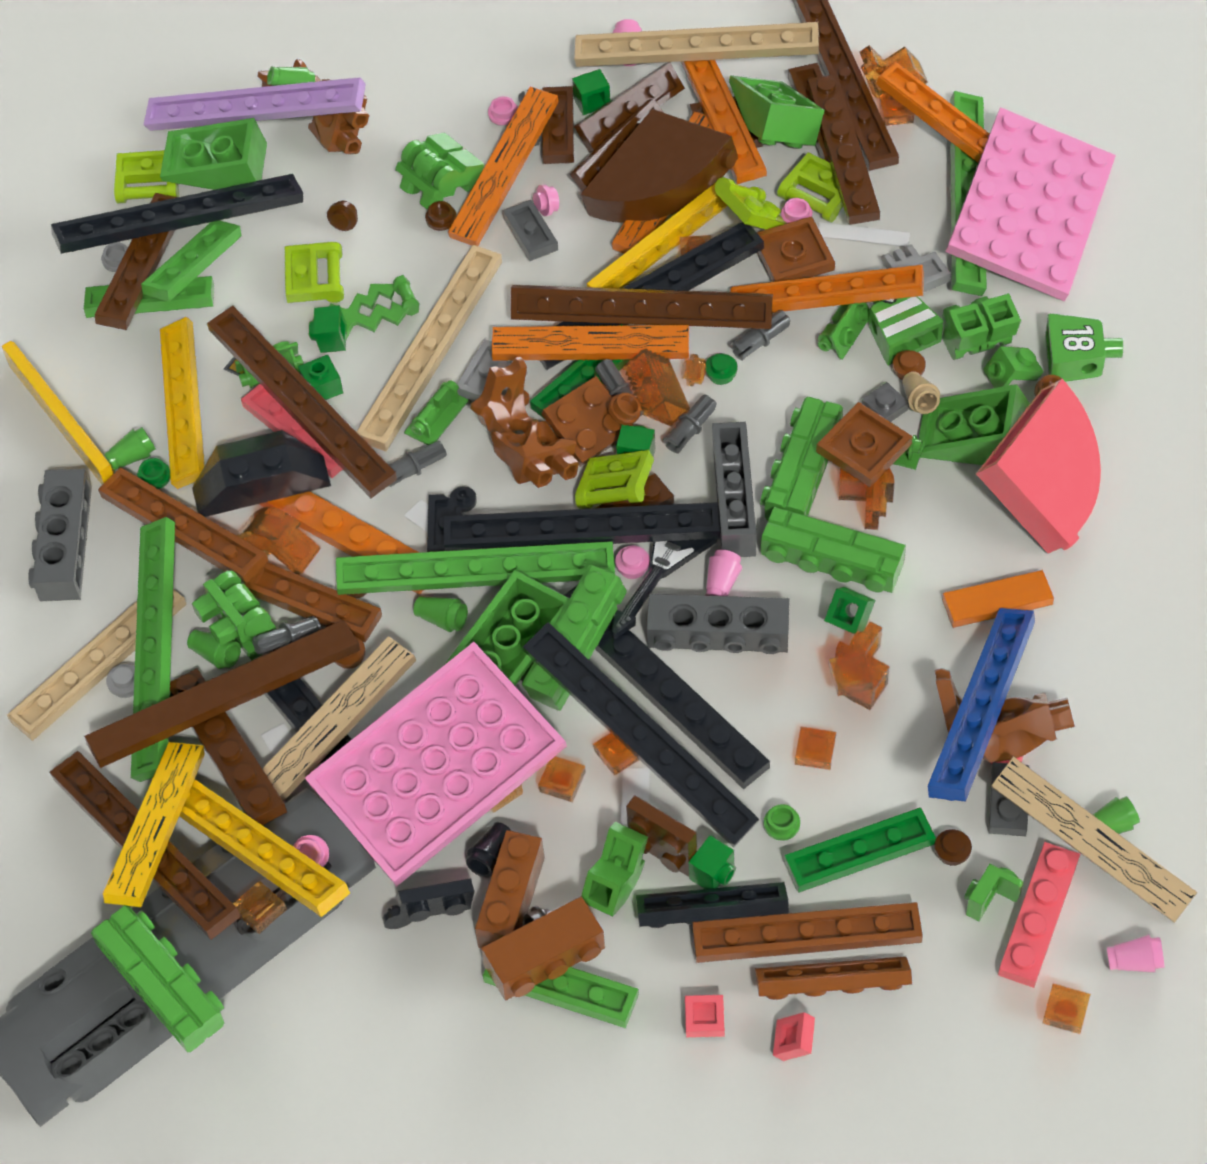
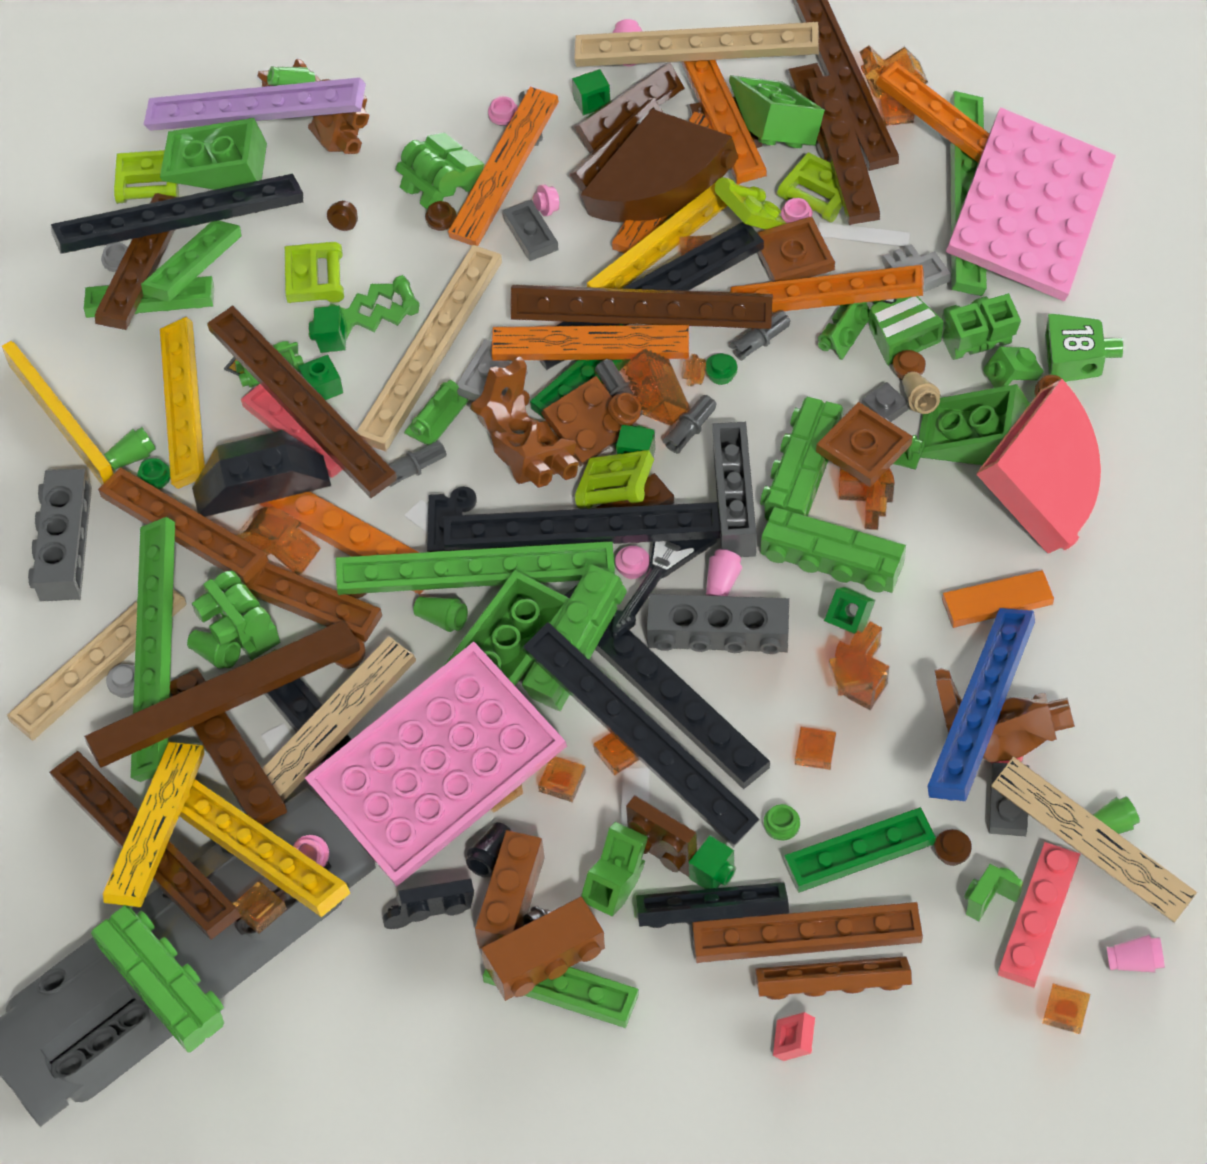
dark grey axle [252,616,321,654] -> none
reddish brown plate [542,86,574,164] -> none
coral plate [685,995,725,1038] -> none

